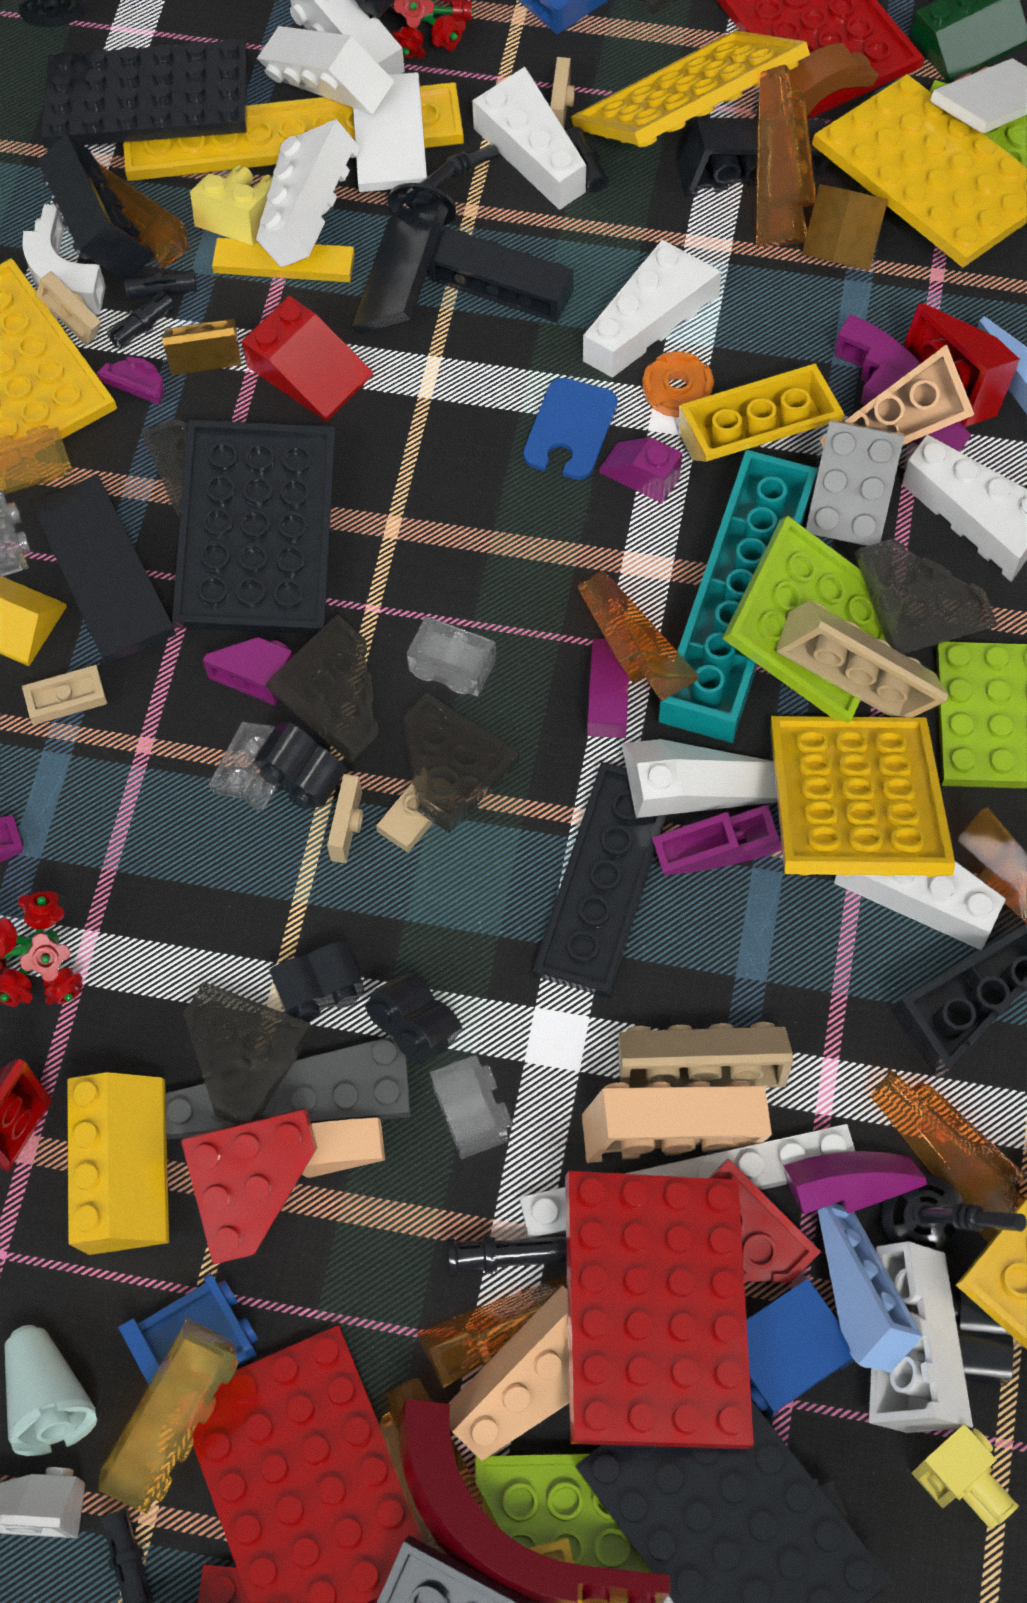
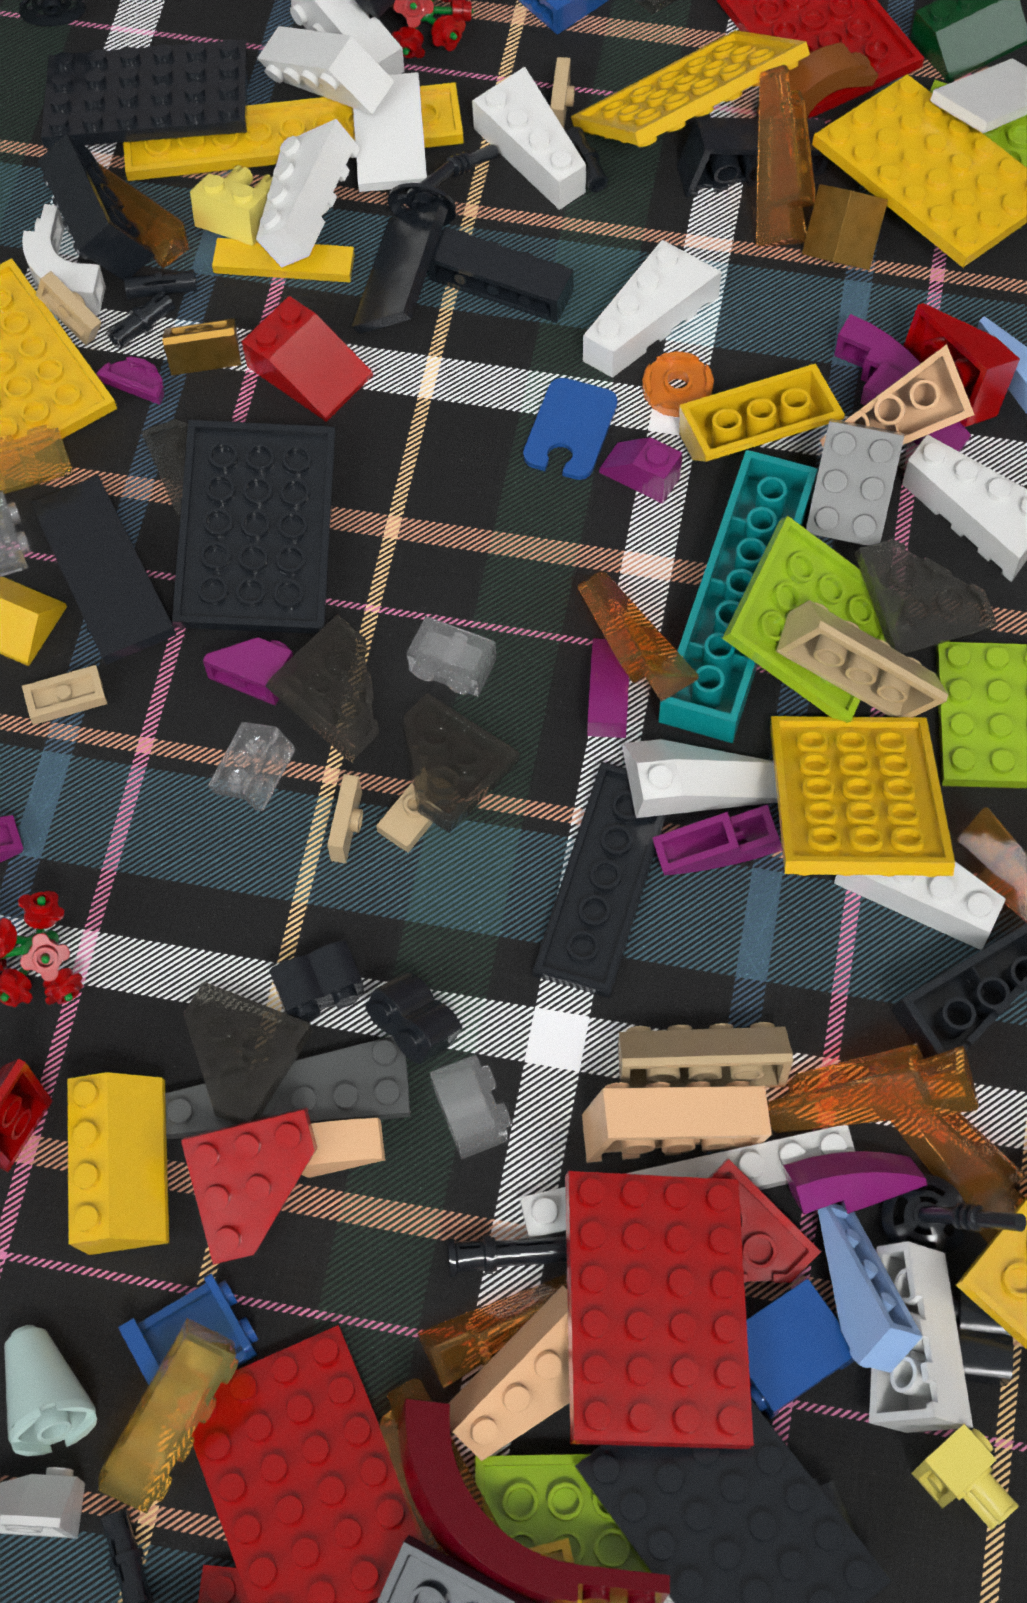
black brick [253,722,346,809] -> none
none -> clear orange wedge [767,1043,979,1133]

